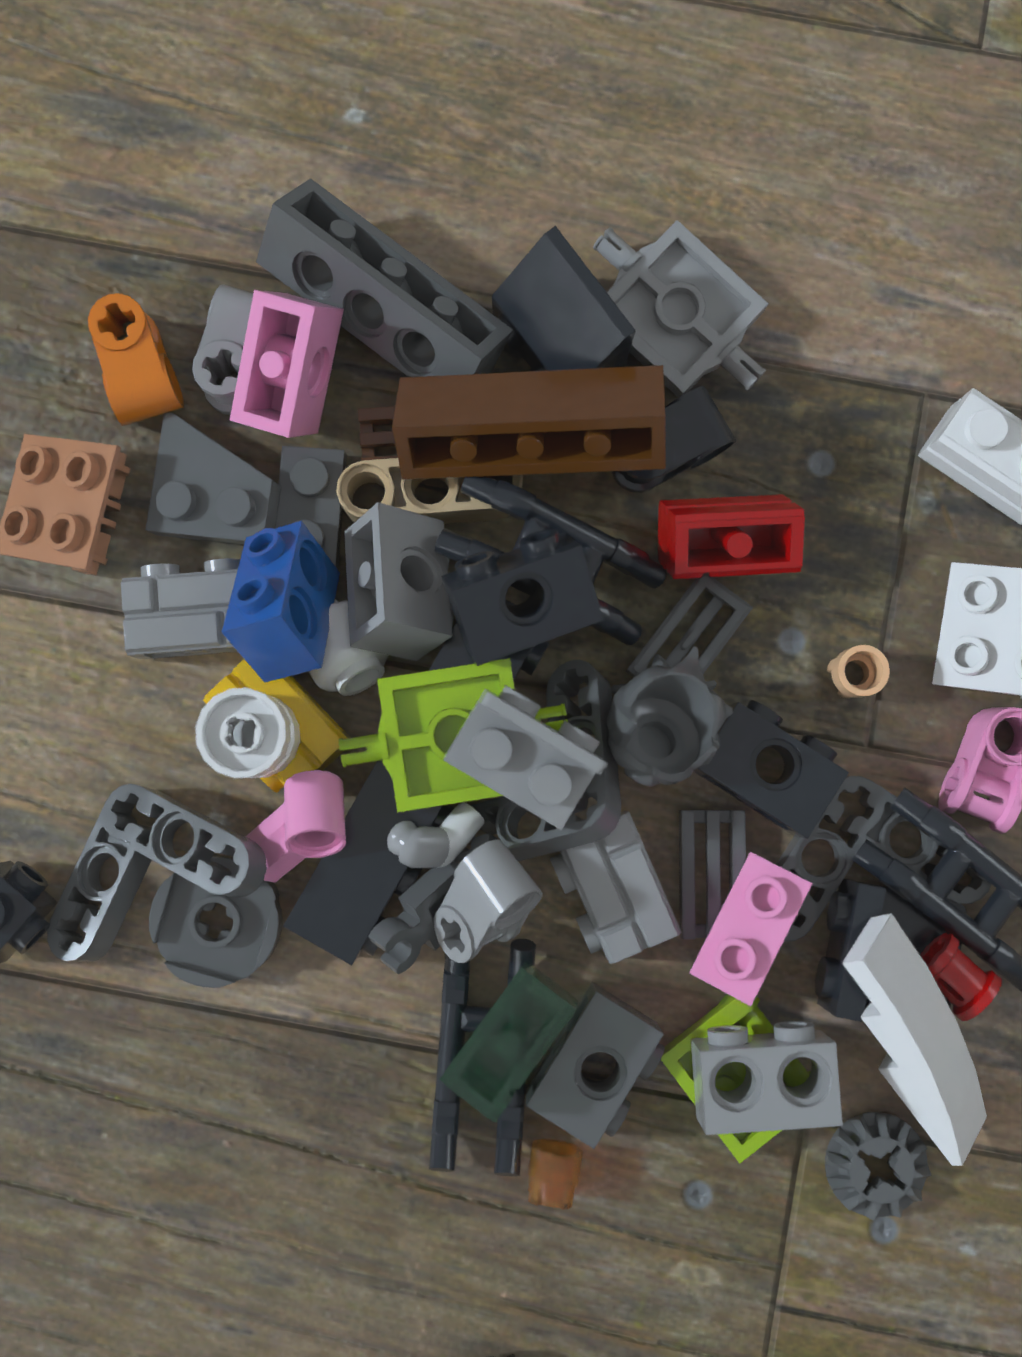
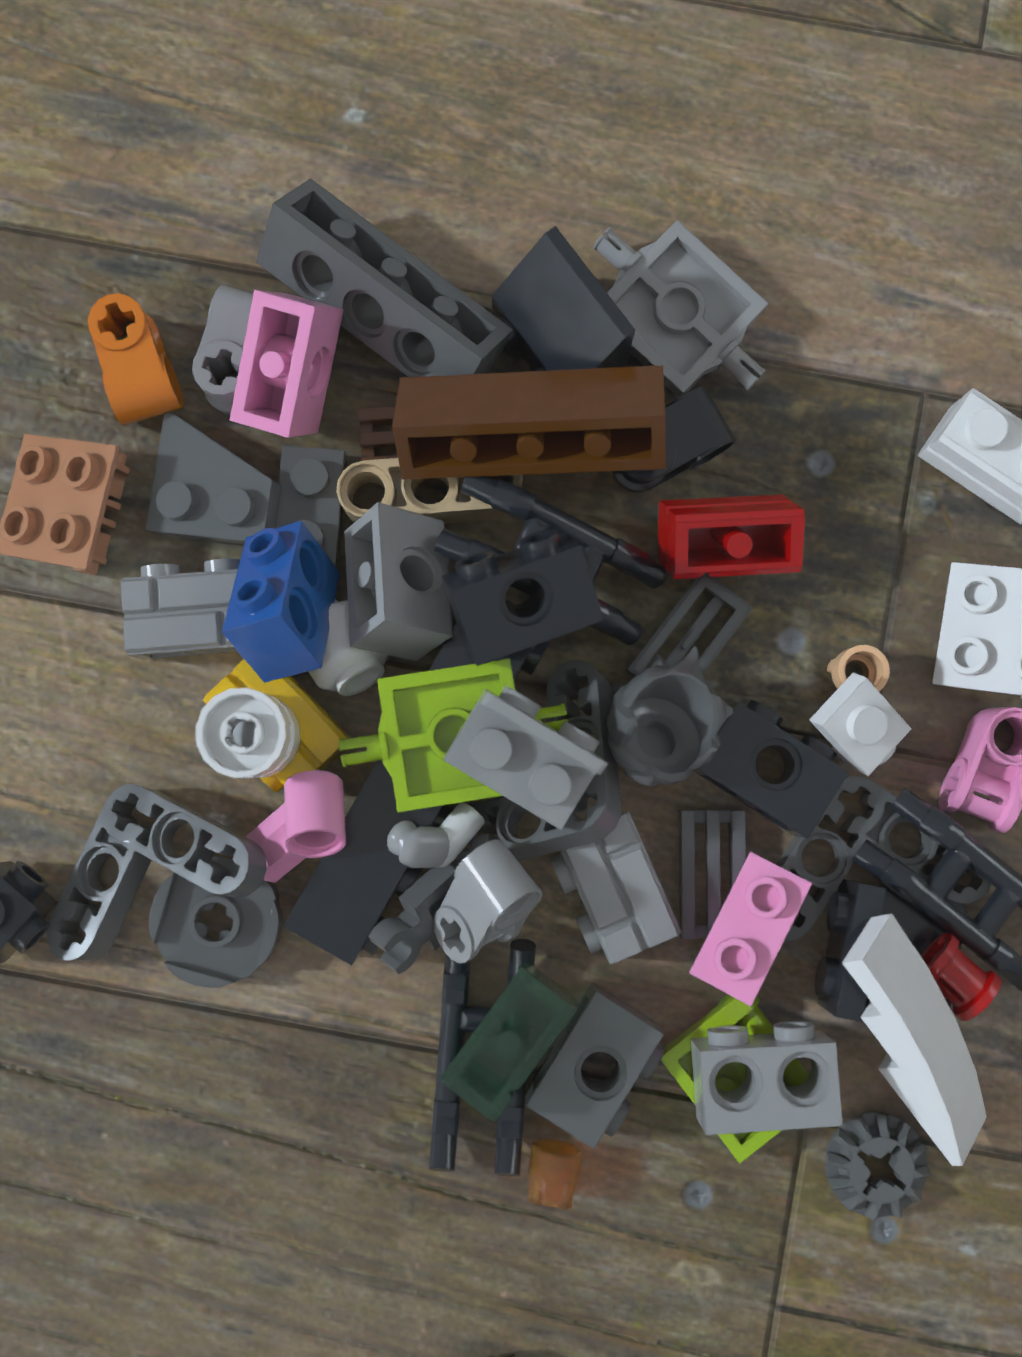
none -> white bracket [810,673,911,776]

